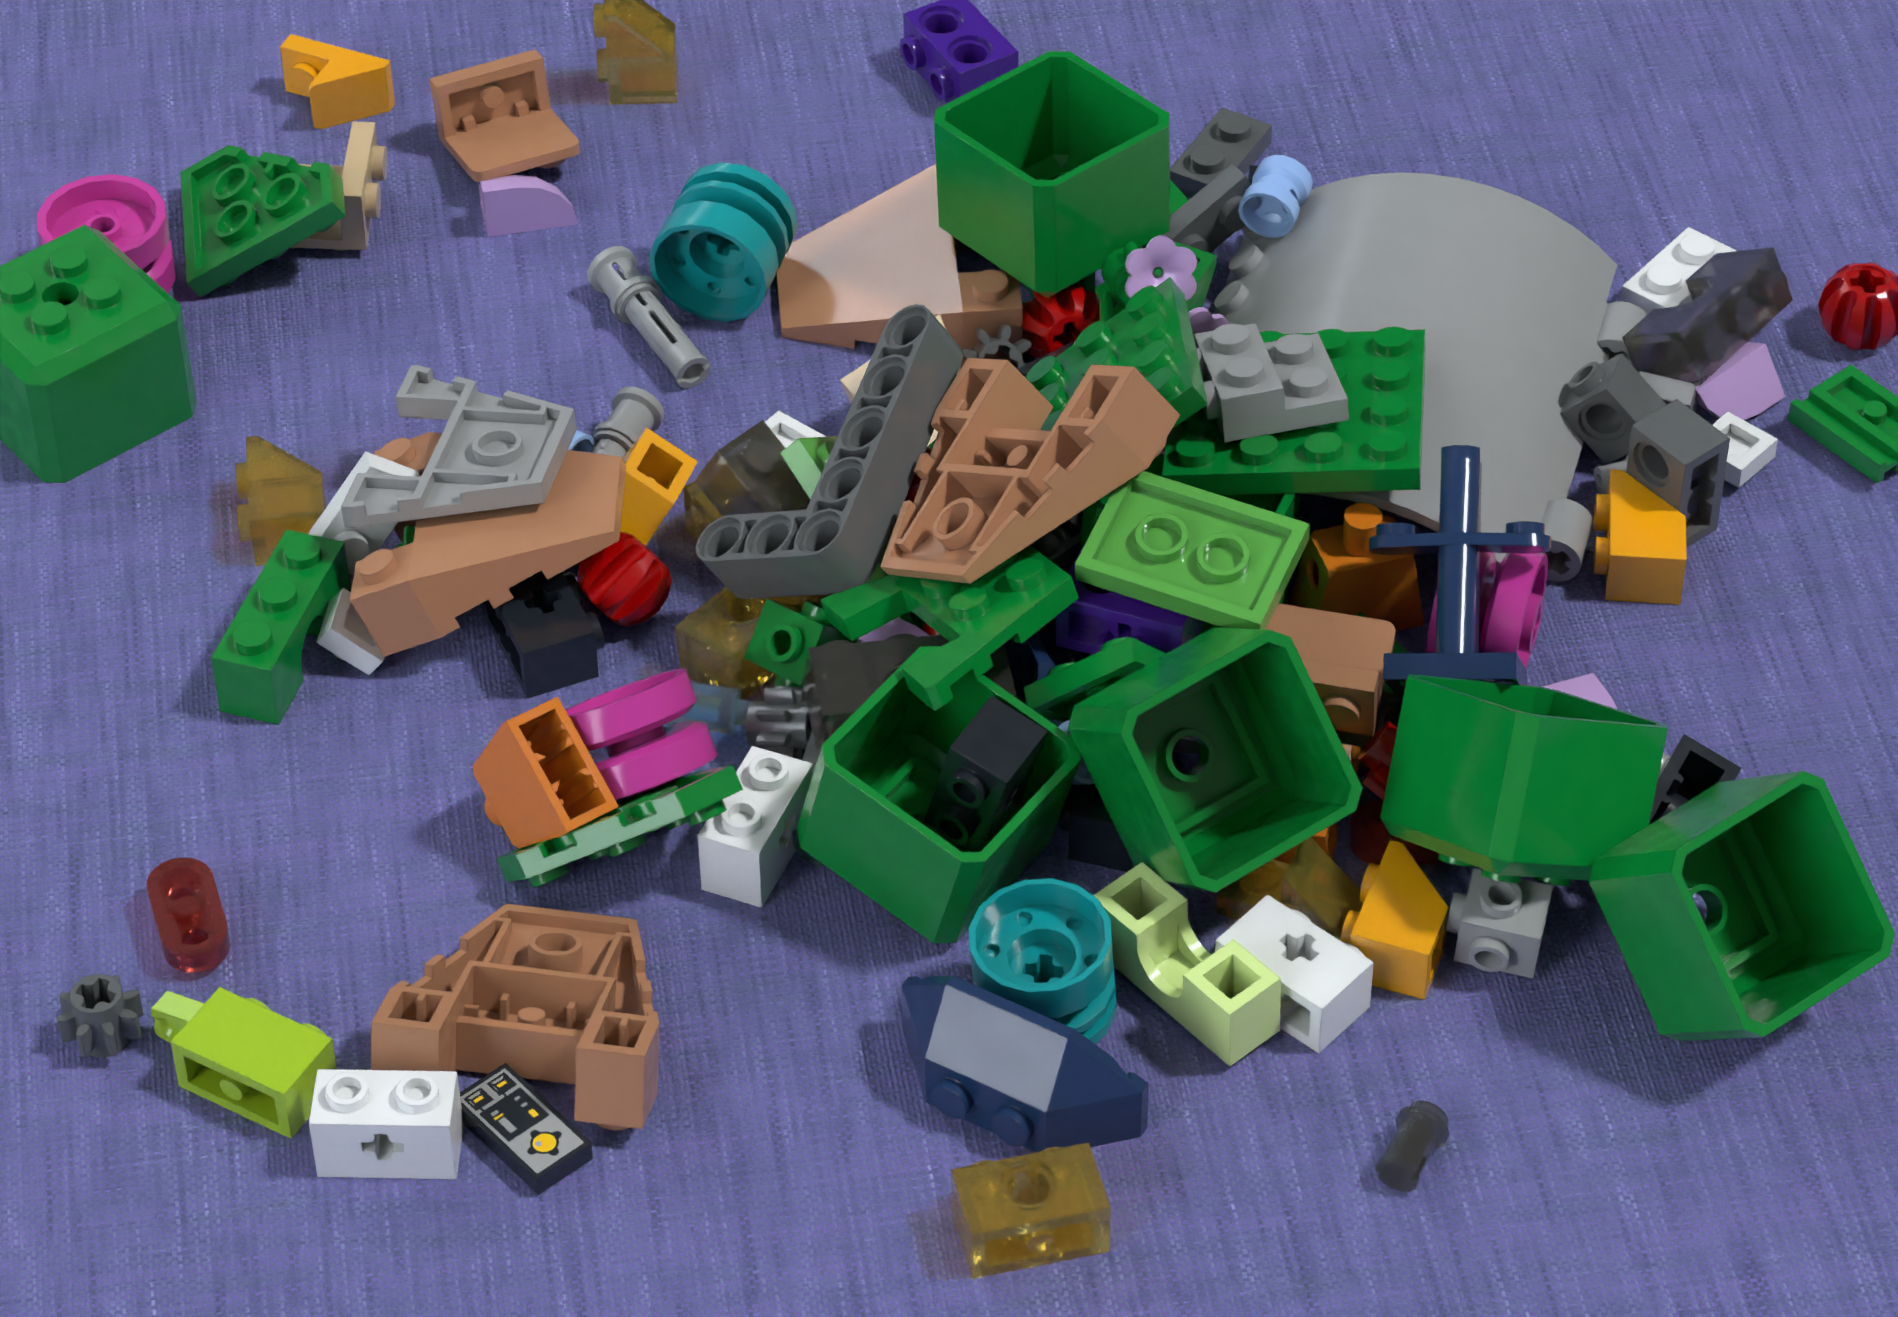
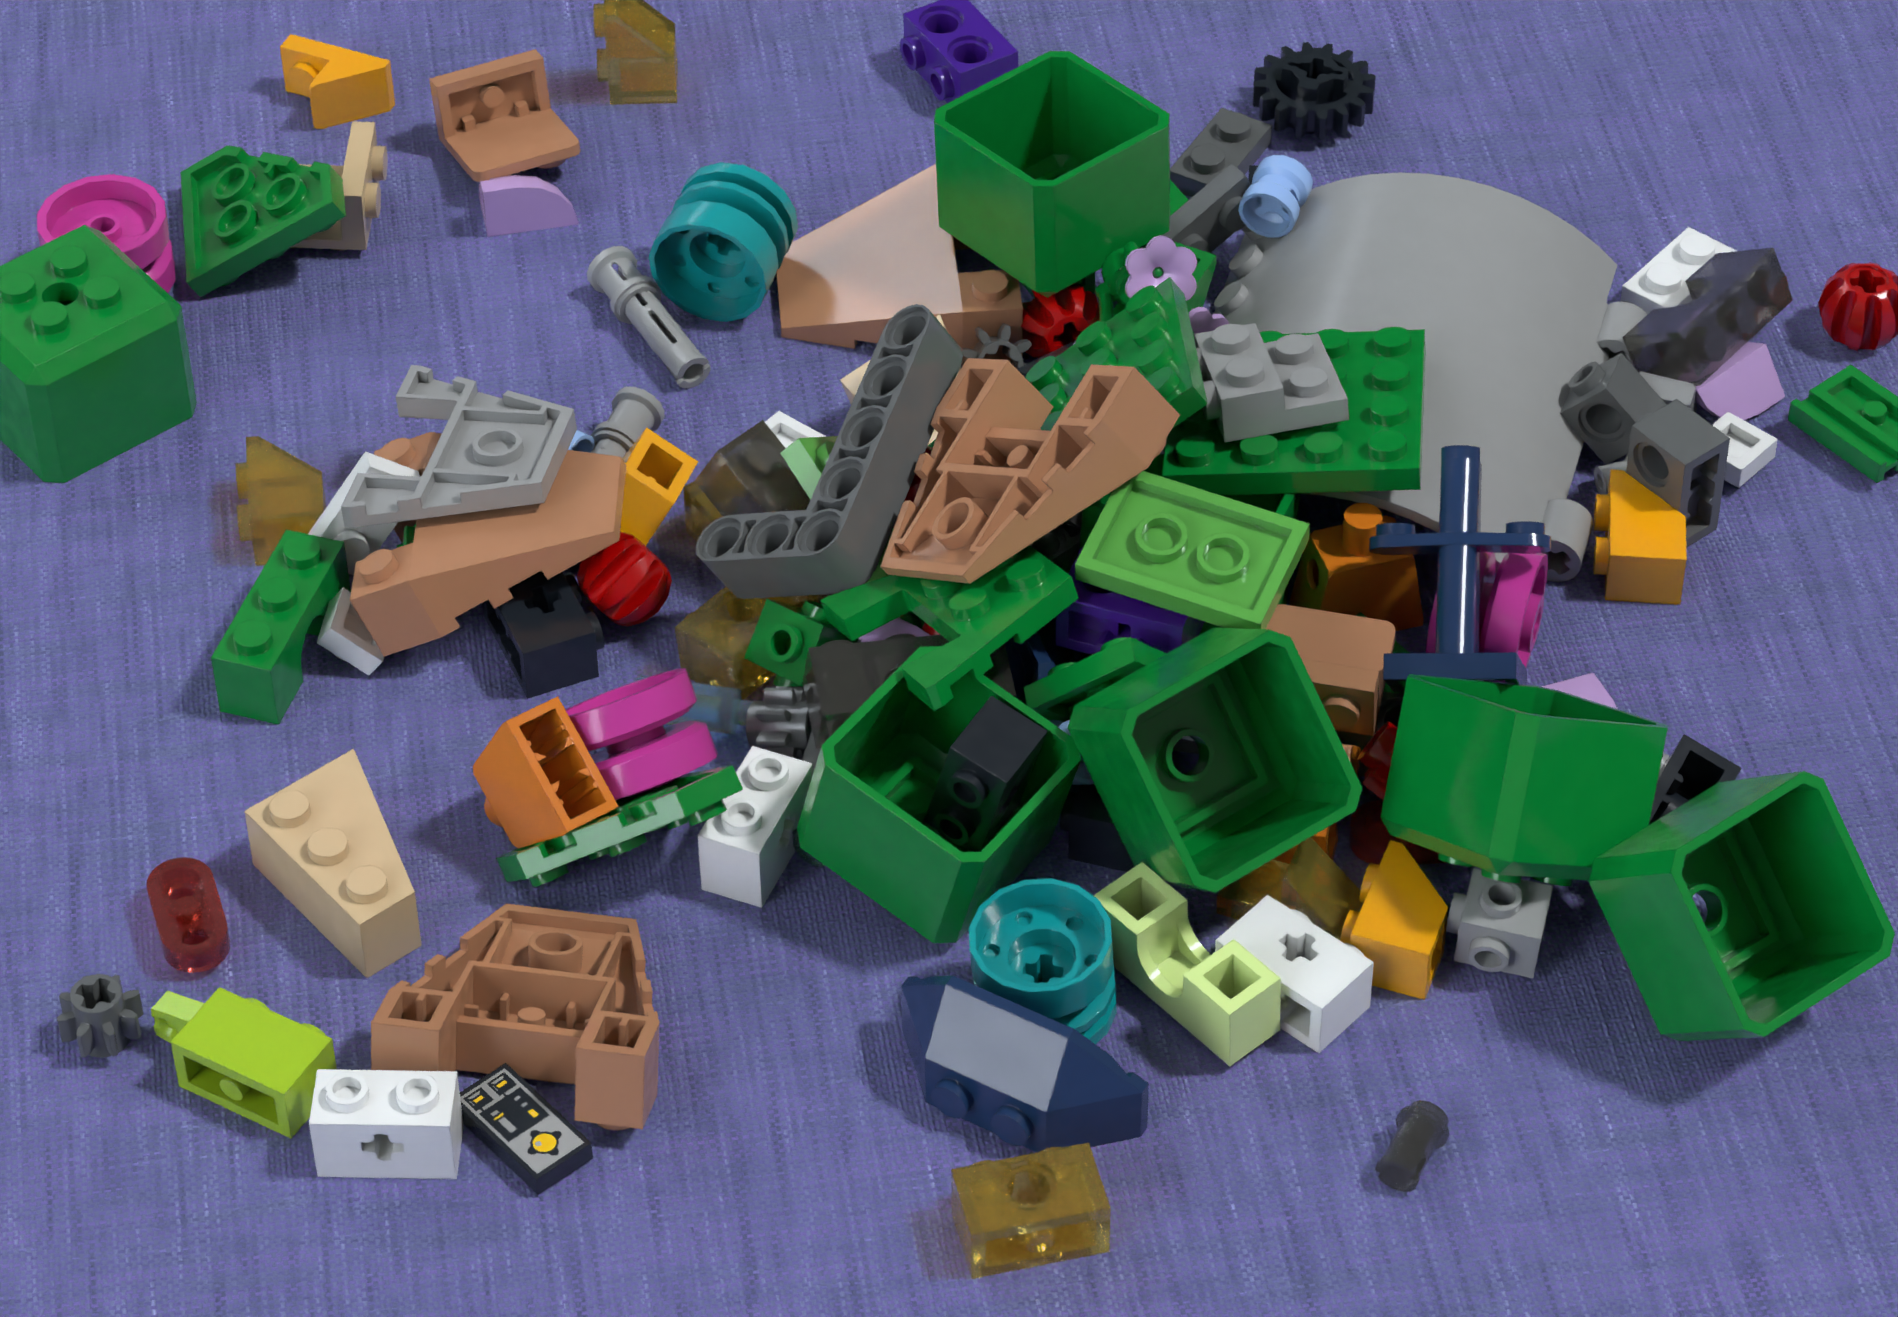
none -> tan wedge [244,749,422,978]
none -> black gear [1252,42,1376,140]

